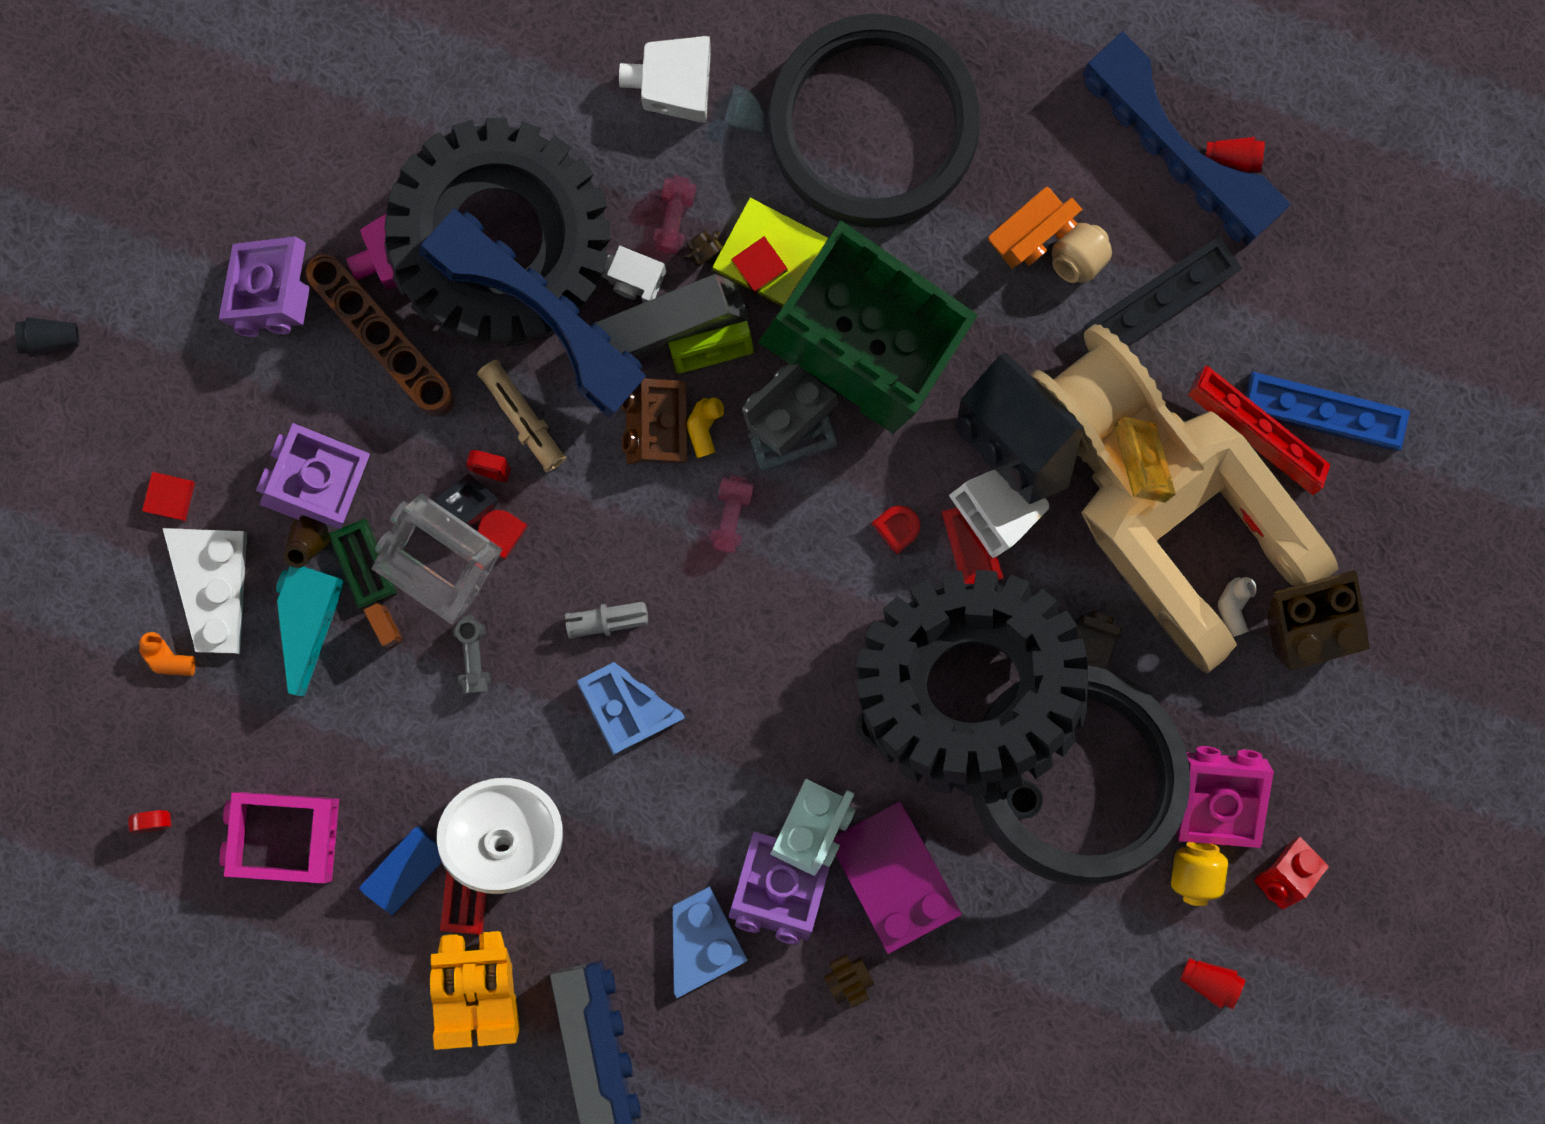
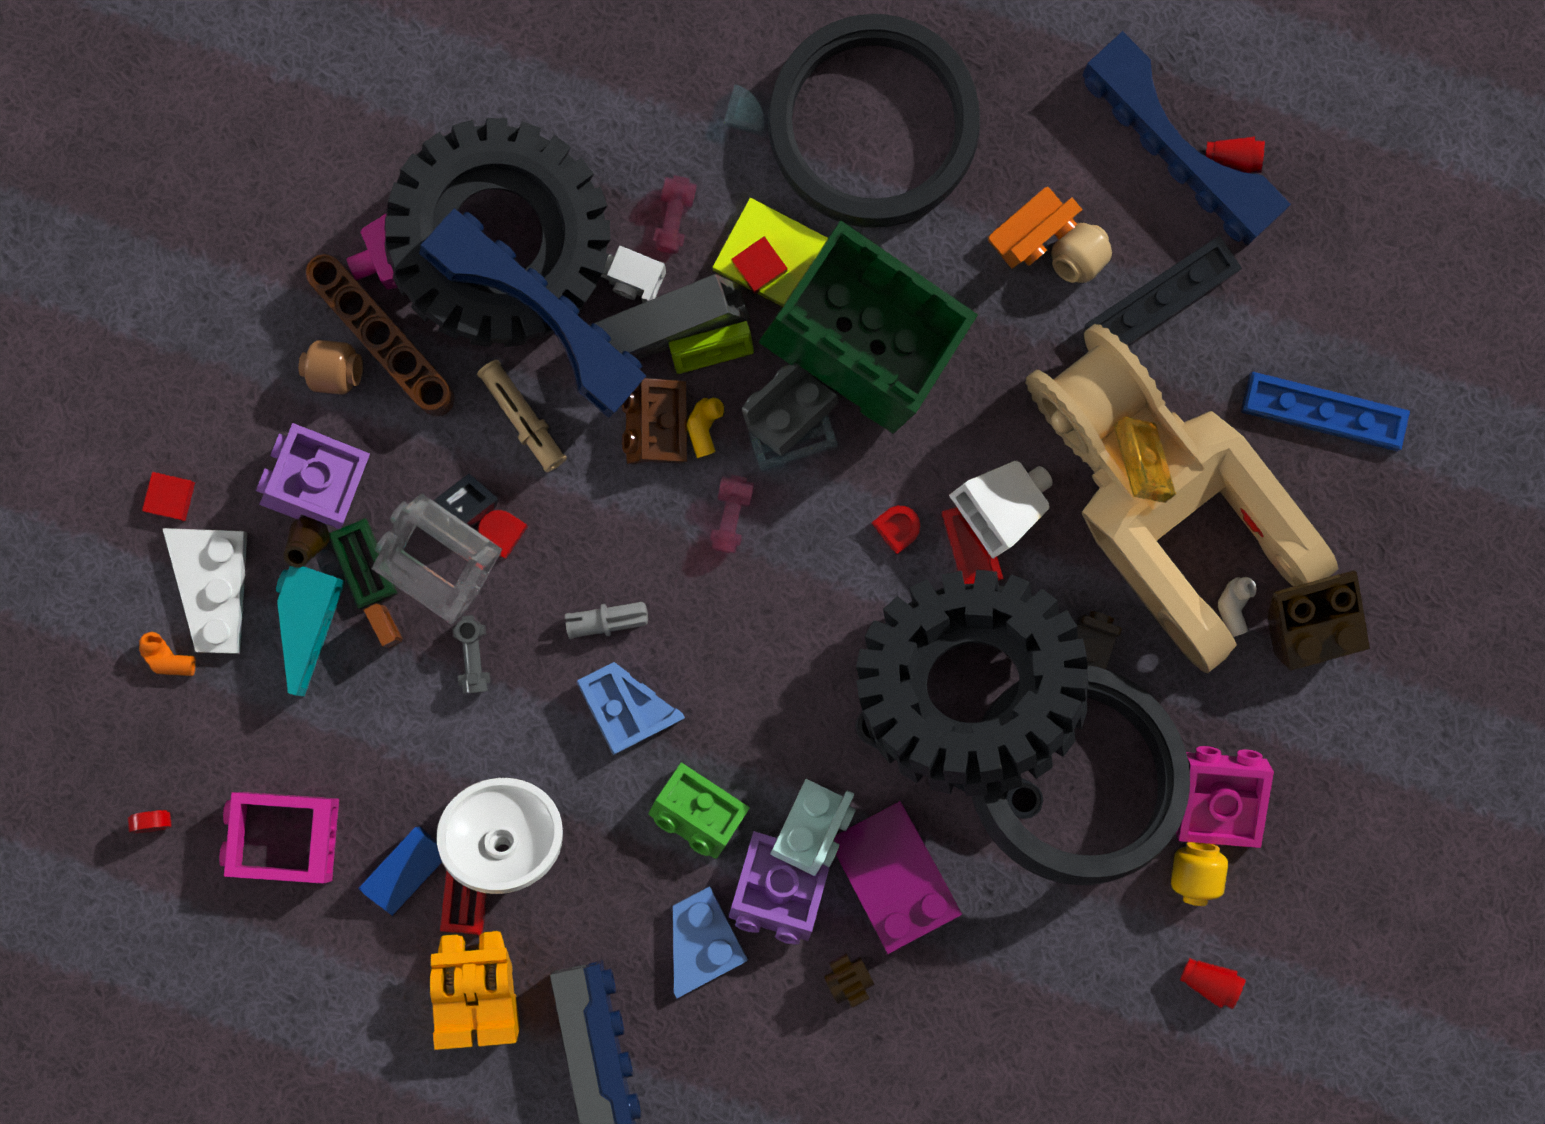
black cone [15,317,79,357] -> none
medium lavender plate [219,236,310,337] -> none
red tile [465,450,511,483] -> none
white torso [619,36,711,123] -> none
dark brown plate [683,230,723,266] -> none
black slope [956,353,1083,505] -> none
red tile [1188,365,1330,496] -> none
red bracket [1254,837,1329,909] -> none
none -> medium nougat head [298,340,363,395]
none -> bright green bracket [648,762,750,859]

